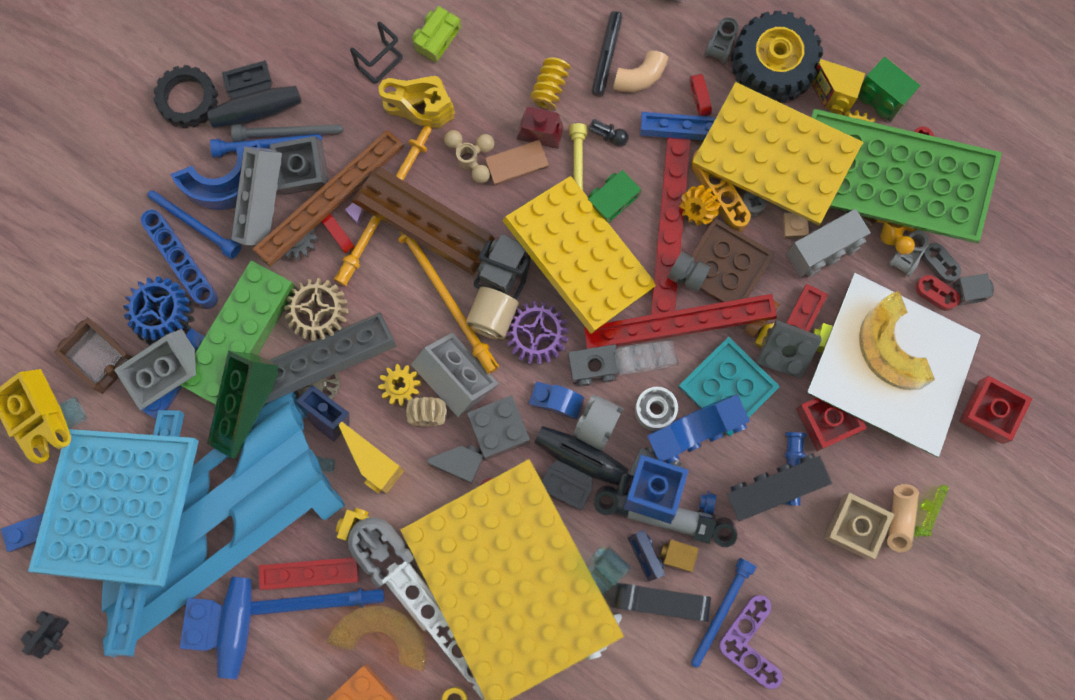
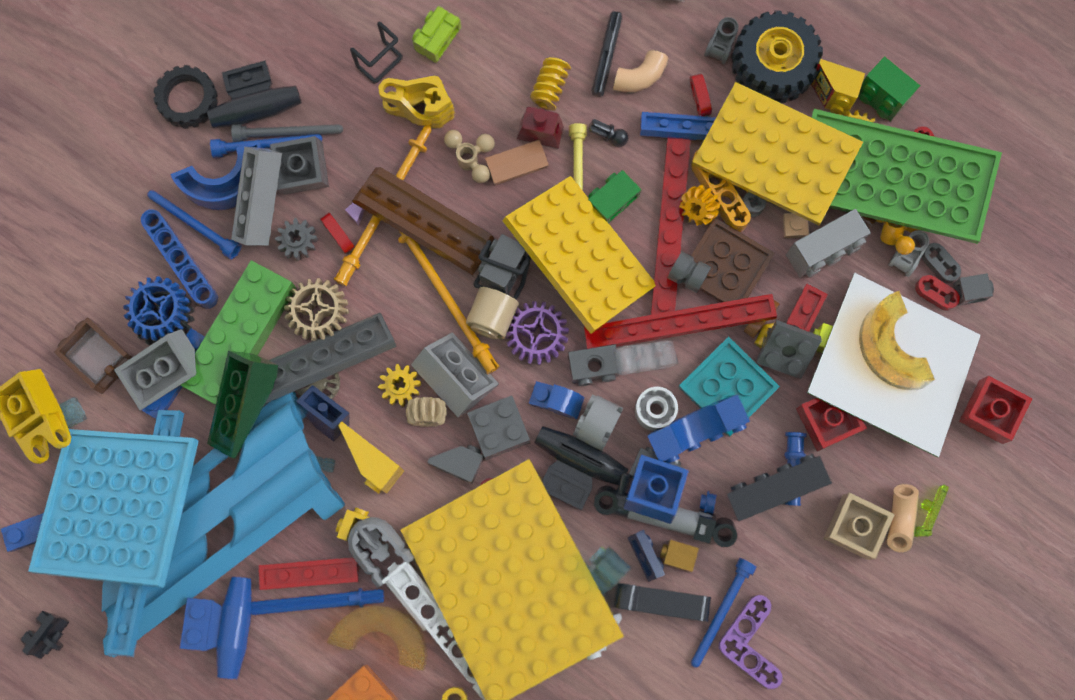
dark orange tile [252,130,404,267] -> none

